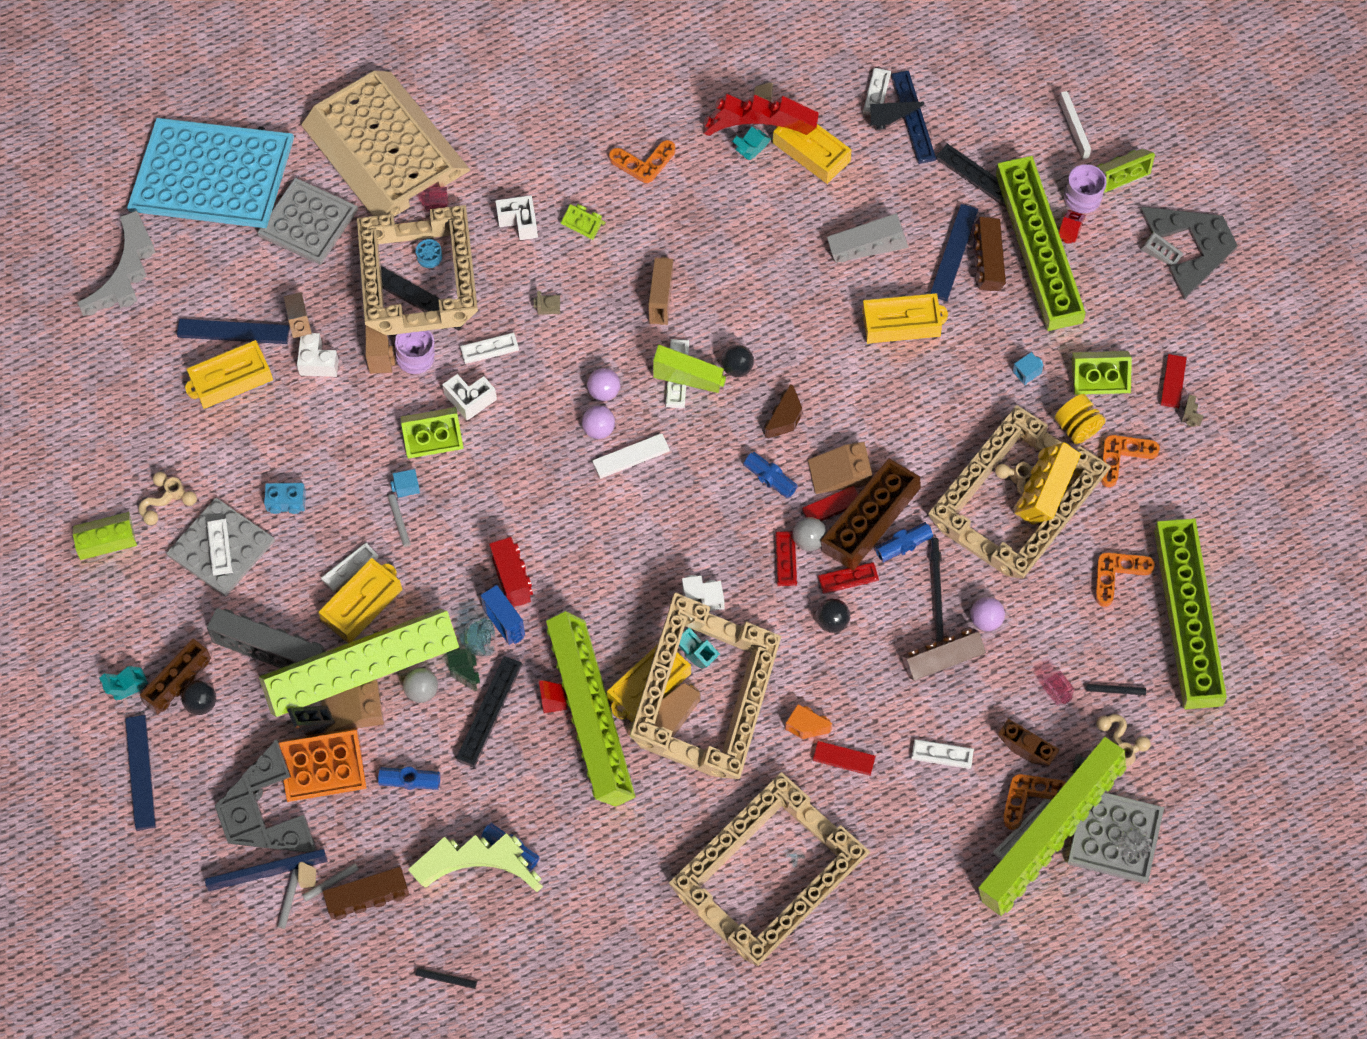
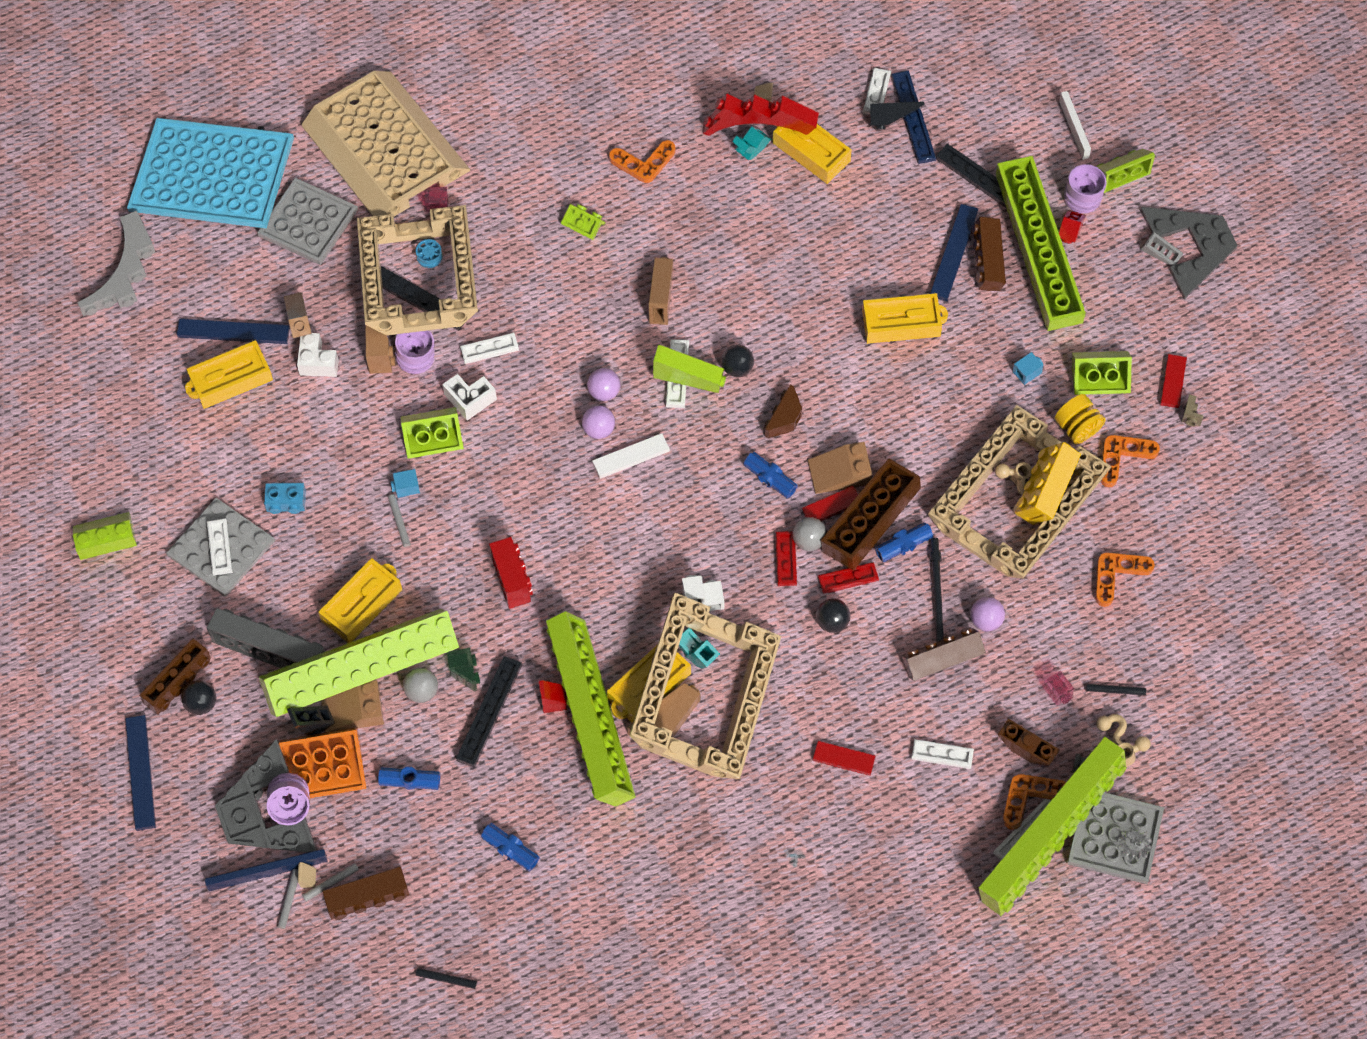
teal brick [99,666,149,700] -> none
tan piece [138,472,197,526] -> none
white tile [321,543,379,593] -> none
yellowish green arch [408,833,543,892] -> none
clear light blue cylinder [460,617,495,656] -> none
blue window [481,585,525,645] -> none
white brick [496,195,538,240] -> none
dark tan bracket [534,291,560,315] -> none
tan slope [669,772,870,966] -> none
orange slope [786,704,832,739] -> none
light grey wedge [827,213,909,263] -> none
lime brick [1154,518,1227,709] -> none
none -> lavender wheel [267,773,310,825]

